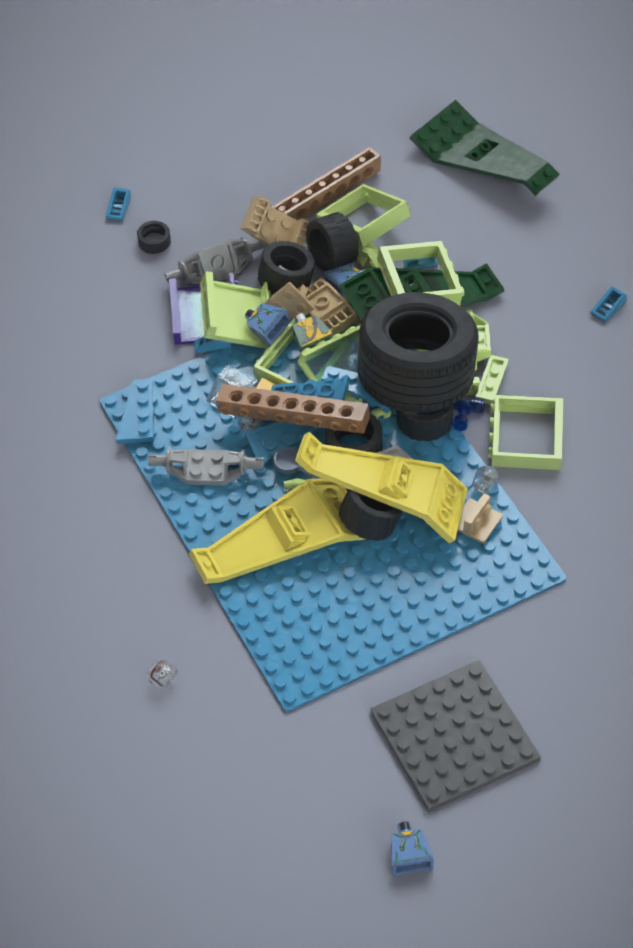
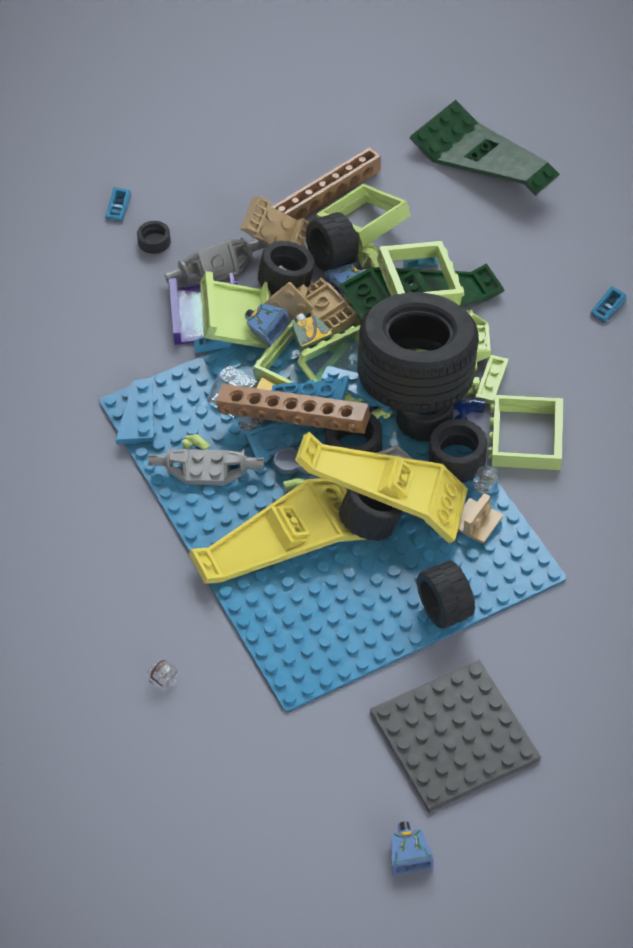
none -> yellowish green arm [181,434,210,450]
none -> black tyre [417,560,475,629]
none -> black tyre [429,419,487,483]

